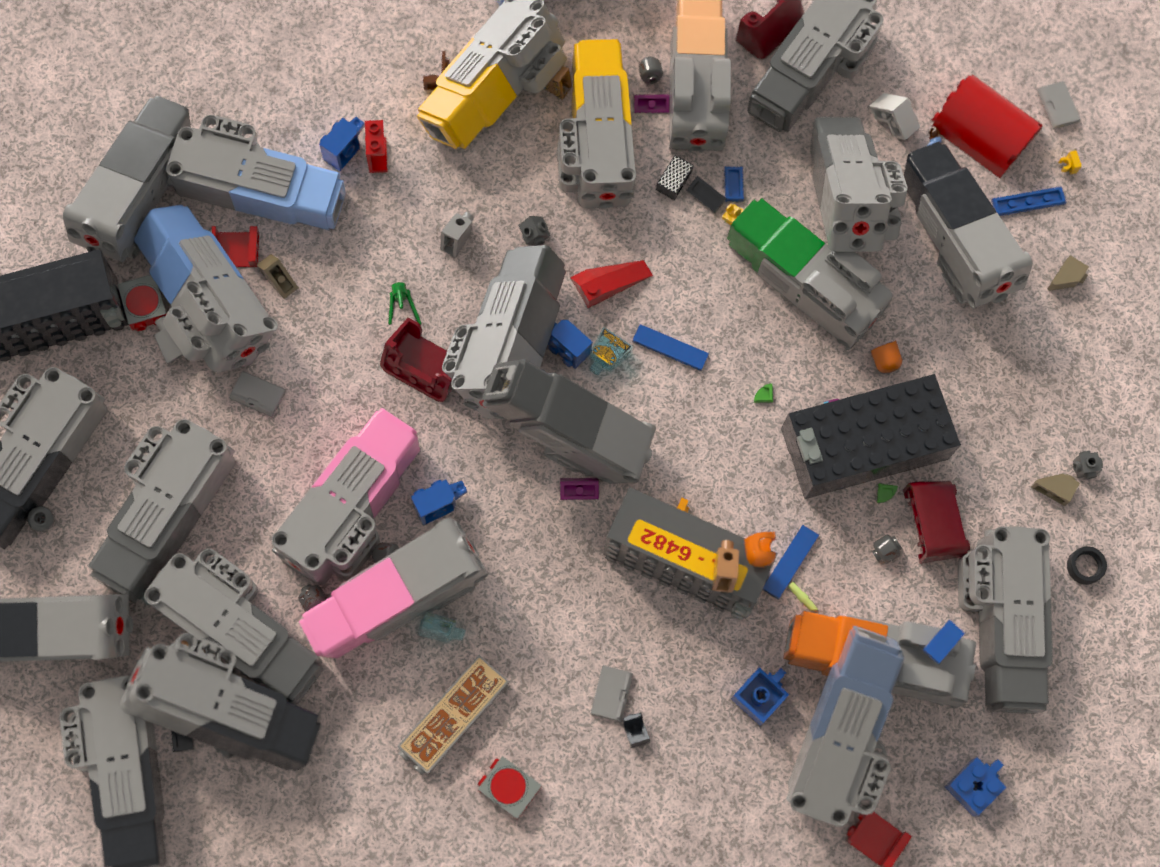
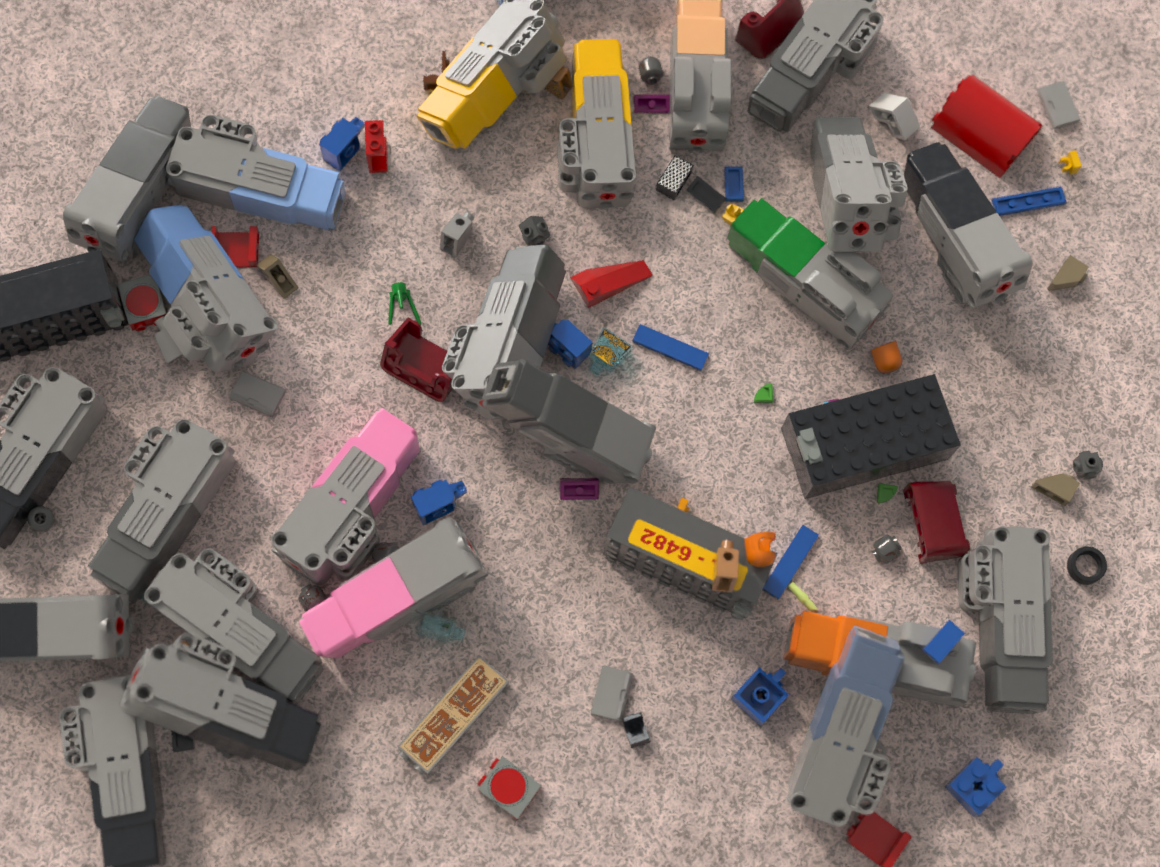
reddish brown arm [927,127,942,146] -> none

